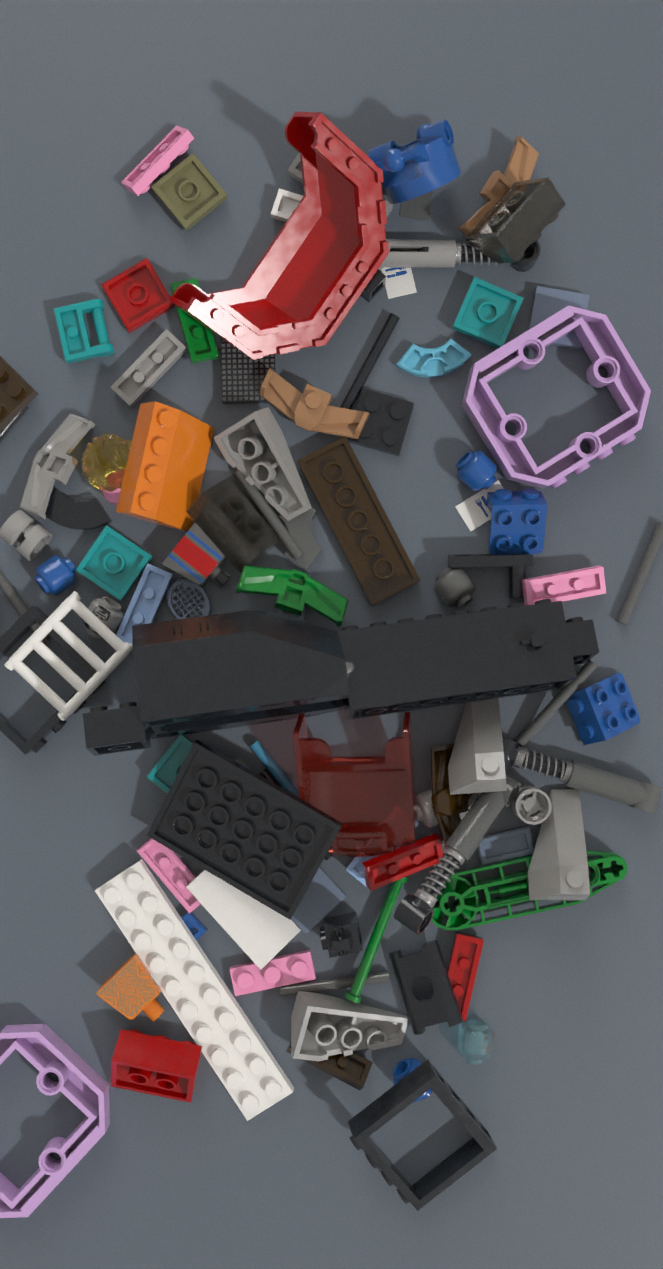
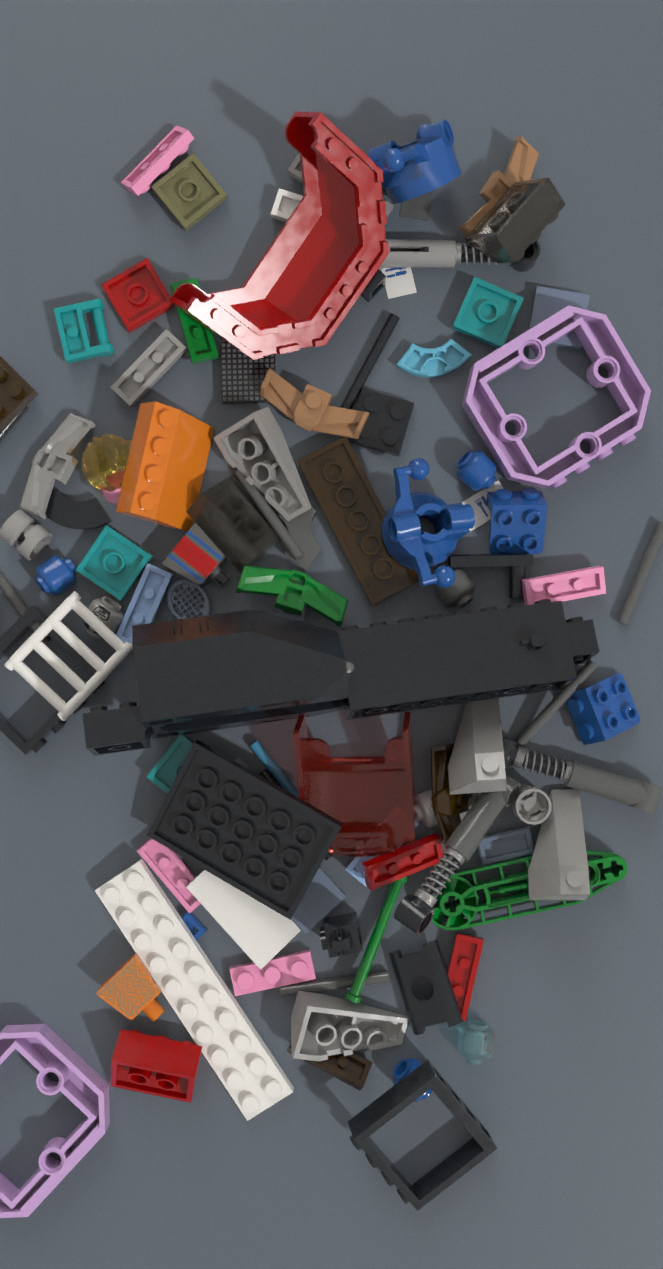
none -> blue piece [382,458,475,588]

